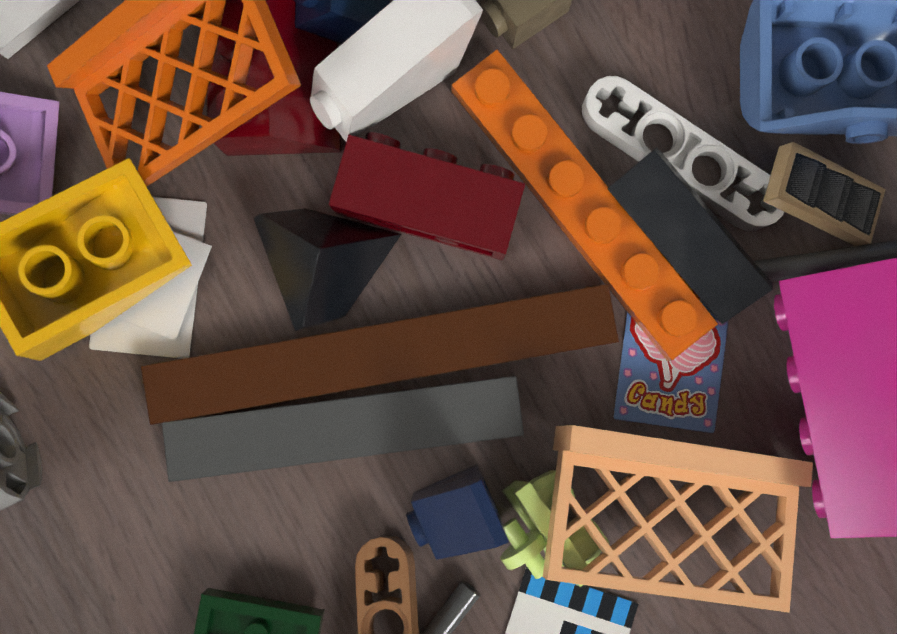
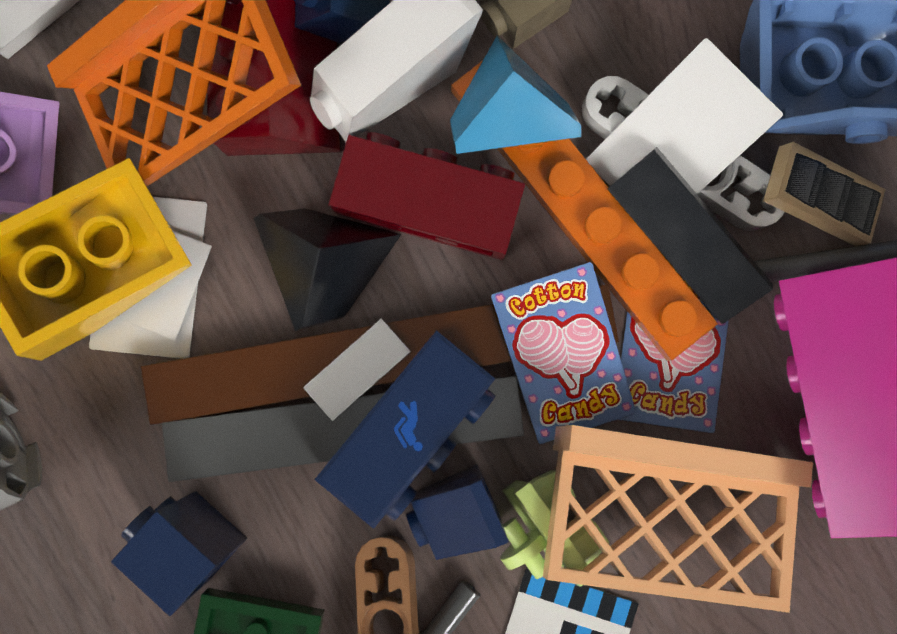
none -> dark blue brick [111,491,247,617]
none -> white sticker [303,318,411,421]
none -> dark blue brick [314,331,496,529]
none -> dark azure slope [450,36,581,154]
none -> sticker [491,262,636,444]
none -> white sticker [586,38,783,194]

